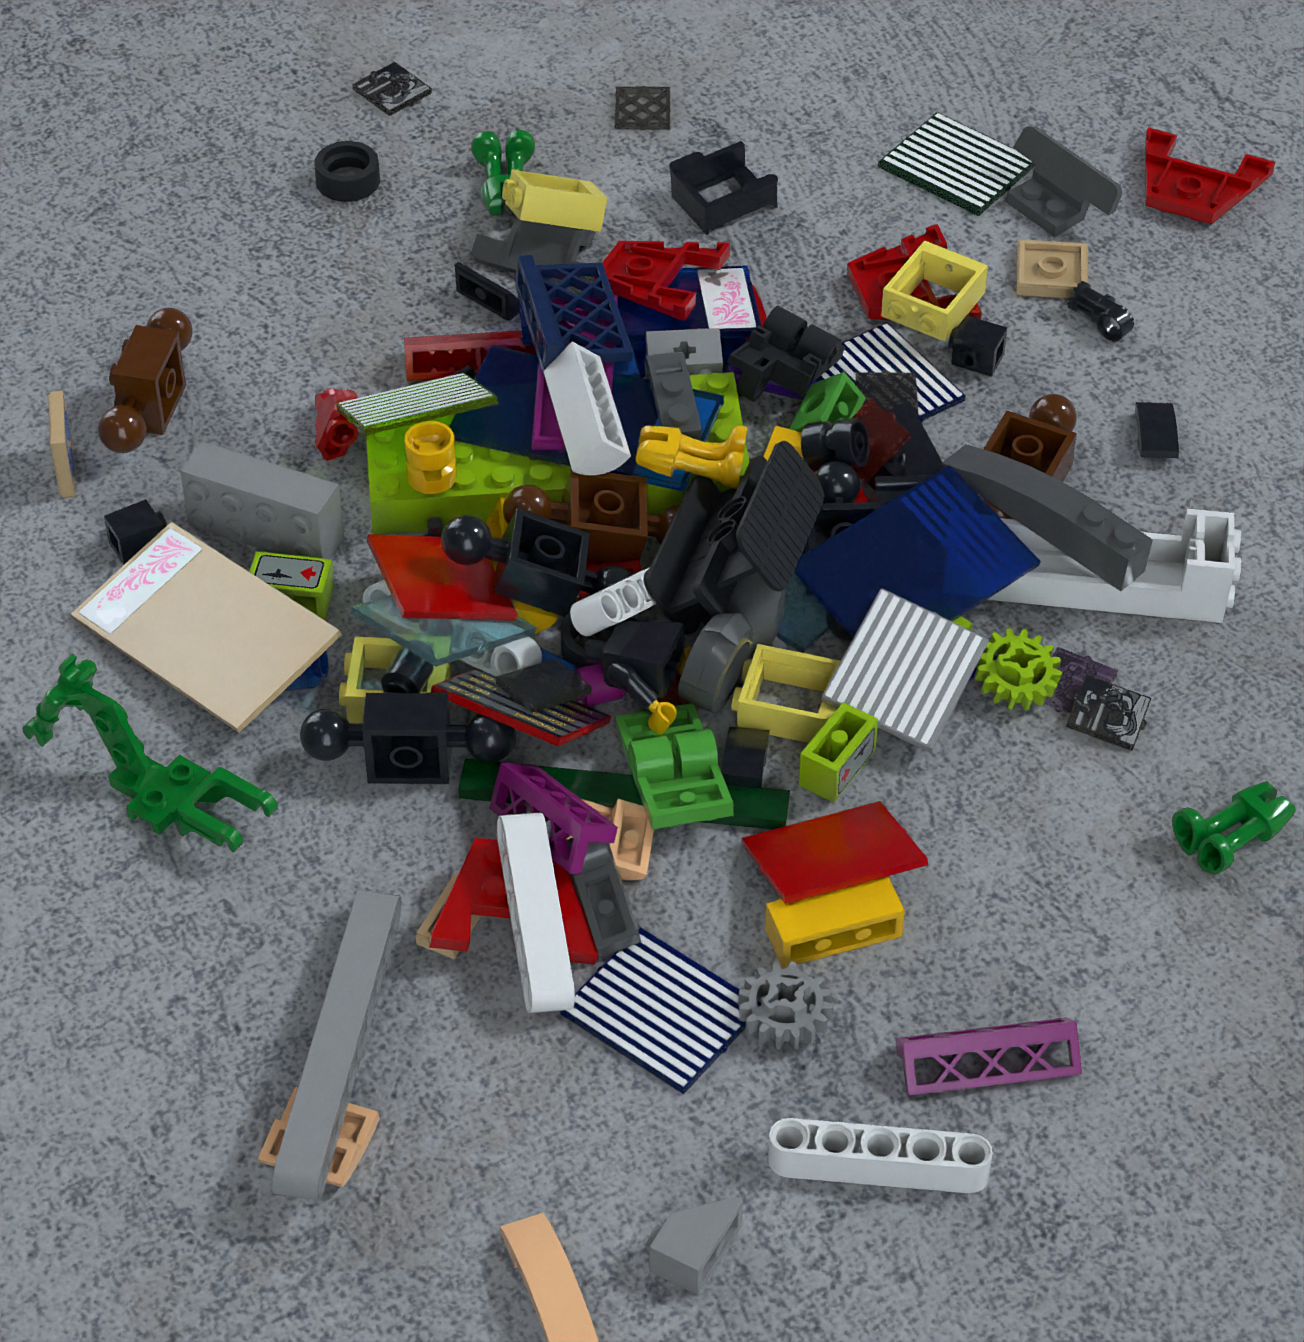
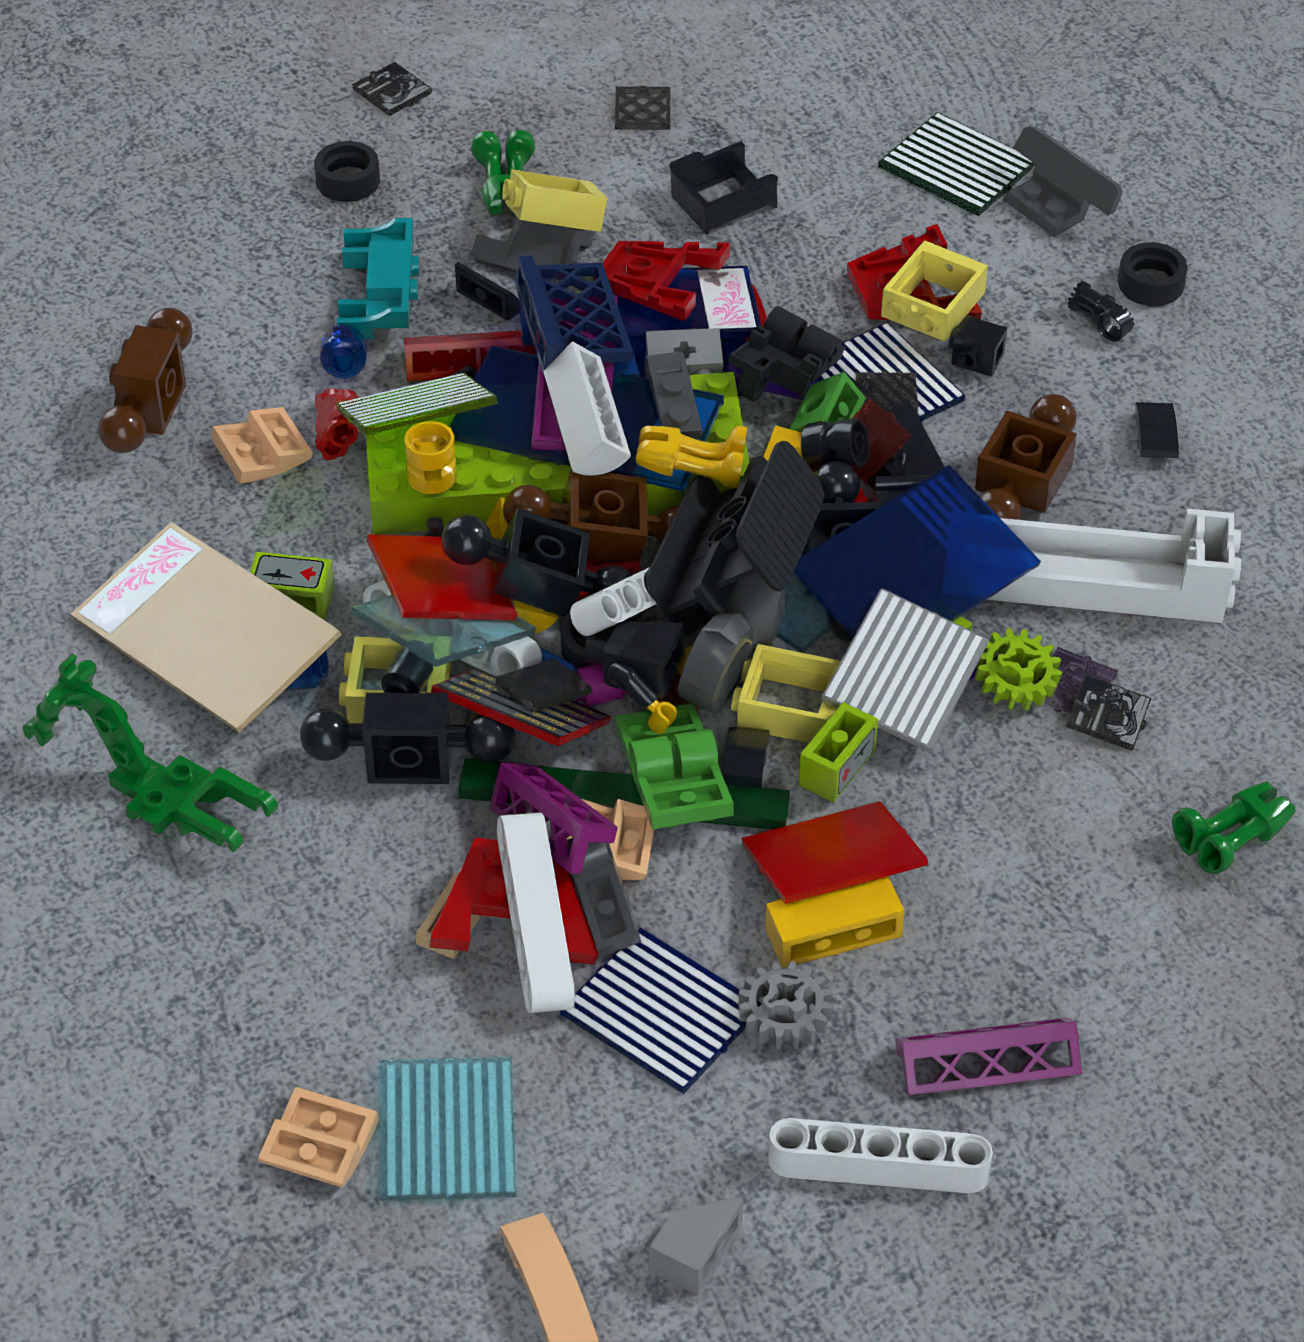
tan tile [48,391,75,498] -> none
black brick [104,499,167,565] -> none
light grey brick [180,441,345,559] -> none
light grey beam [272,890,402,1201] -> none
dark grey slope [940,444,1153,592] -> none
tan tile [1016,240,1088,298] -> none
red wing [1145,127,1275,224] -> none
none -> light nougat slope [211,407,313,484]
none -> clear blue head [320,325,367,379]
none -> teal bracket [336,218,420,340]
none -> clear light blue piece [379,1057,517,1201]
none -> black tyre [1118,242,1188,306]

